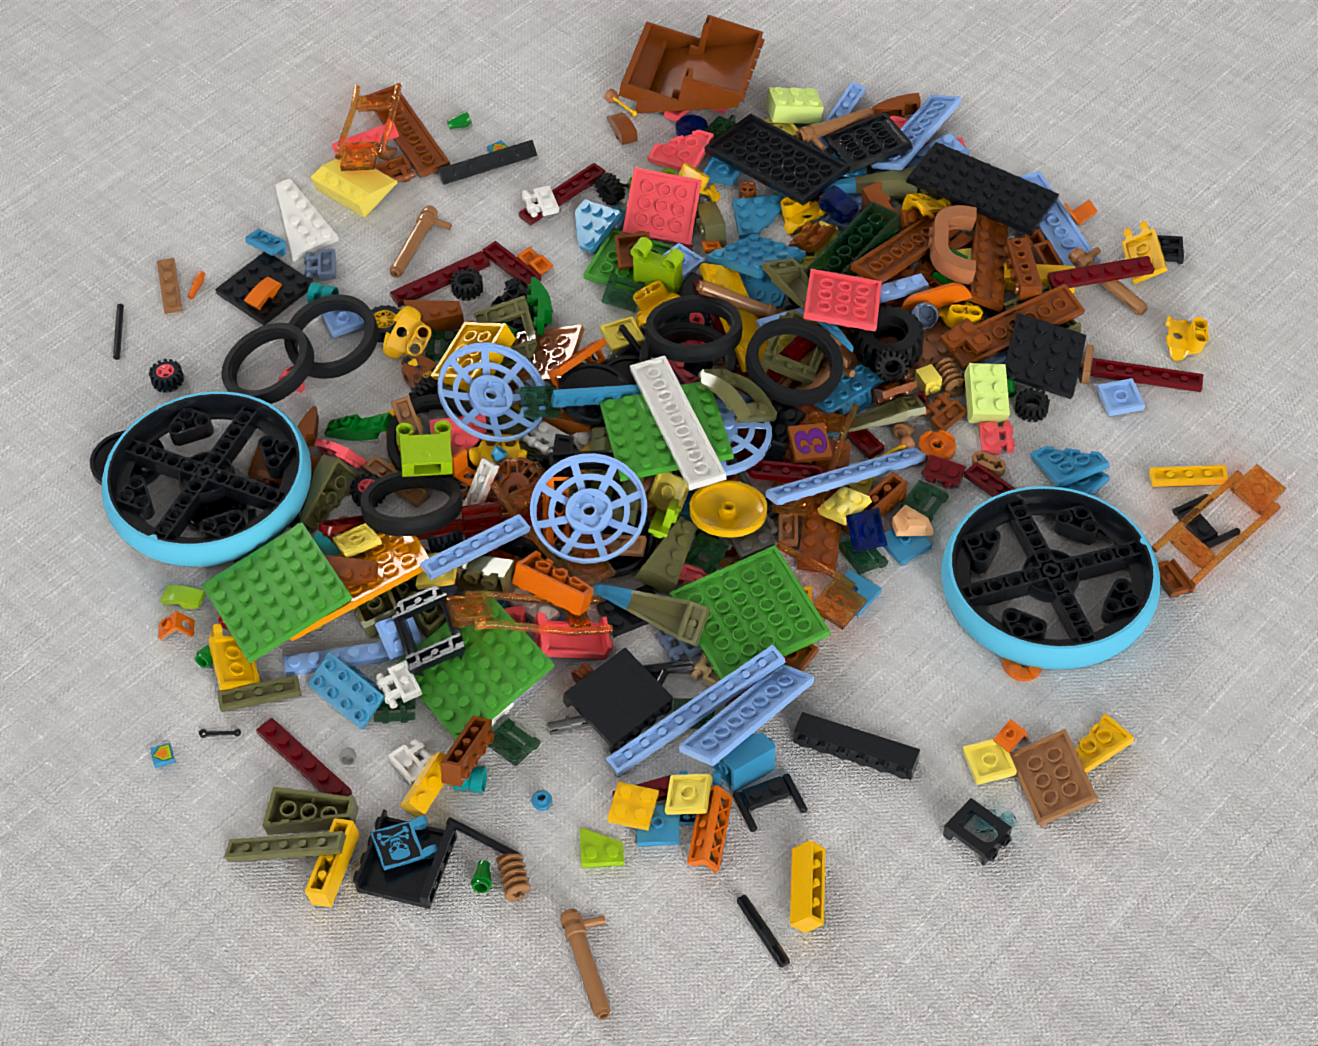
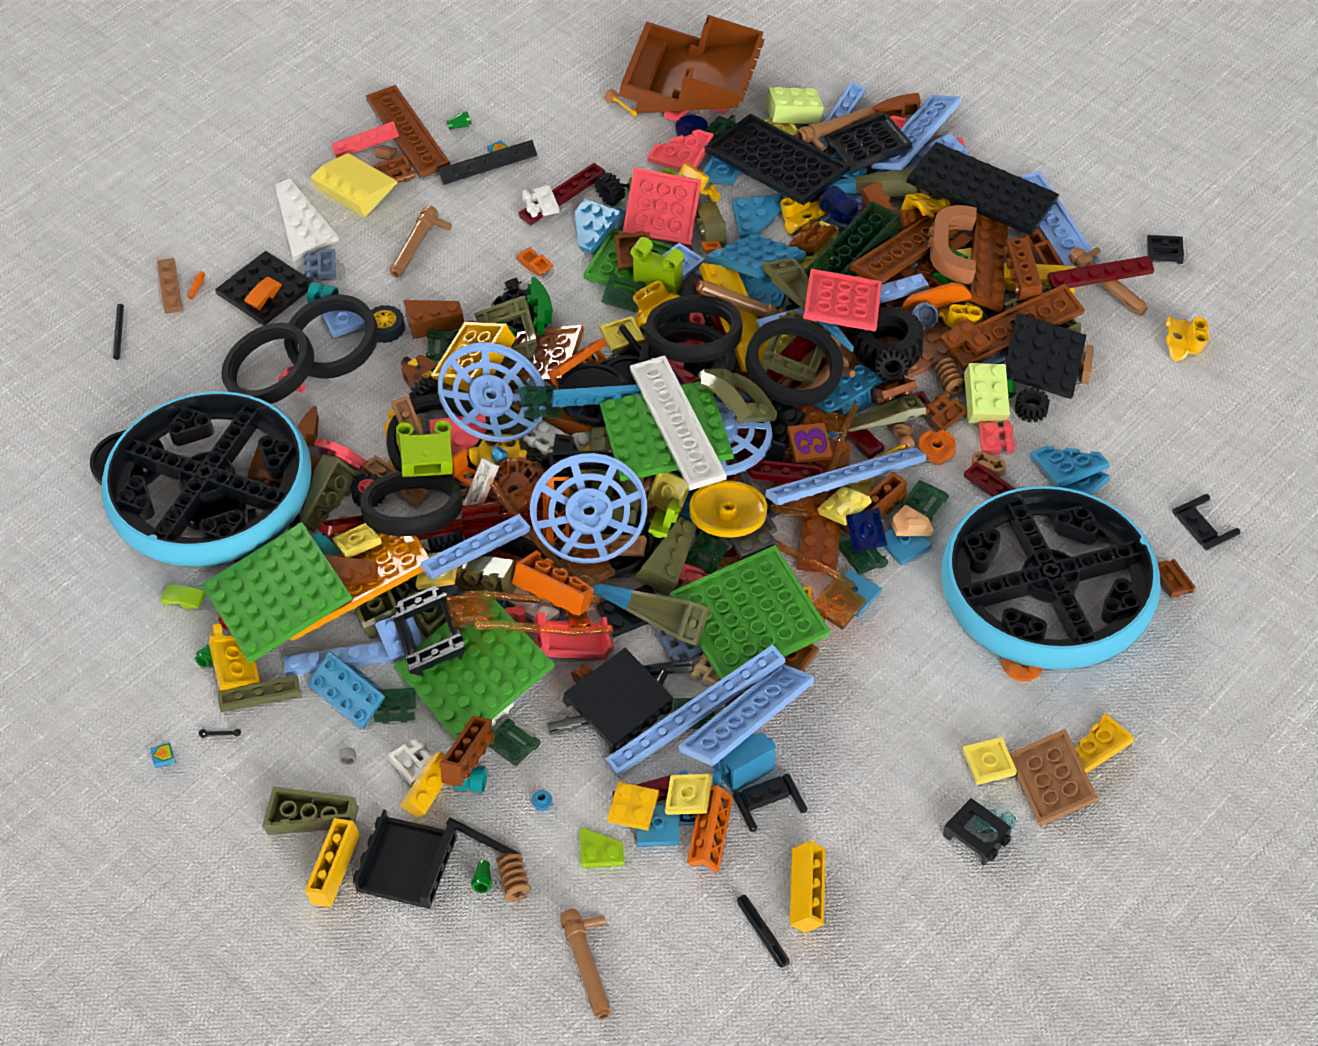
black wheel [149,359,184,393] -> none
orange bracket [158,611,195,639] -> none
olive plate [224,831,346,862] -> none
dark azure bracket [246,229,286,256] -> none
dark red plate [256,717,352,797] -> none
green slope [324,412,393,441] -> none
clear orange plate [335,83,402,171] -> none
flag [370,815,438,870] -> none
white plate [376,660,422,709] -> none
yellow piece [383,306,432,359] -> none
dark red plate [390,251,491,307] -> none
black tyre [451,268,483,301] -> none
dark red plate [482,241,542,288] -> none
dark orange slope [607,112,638,145] -> none
dark orange wheel [739,181,756,198] -> none
medium nougat plate [779,512,798,547] -> none
black brick [793,712,920,780] -> none
light yellow brick [915,364,942,396] -> none
dark red bracket [921,454,966,490] -> none
orange bracket [993,719,1029,753] -> none
orange bracket [1064,199,1098,225] -> none
dark red plate [1090,358,1204,392] -> none
light blue plate [1096,378,1145,416] -> none
yellow tile [1121,220,1168,284] -> none
yellow plate [1149,465,1229,487] -> none
clear orange plate [1152,464,1286,586] -> none

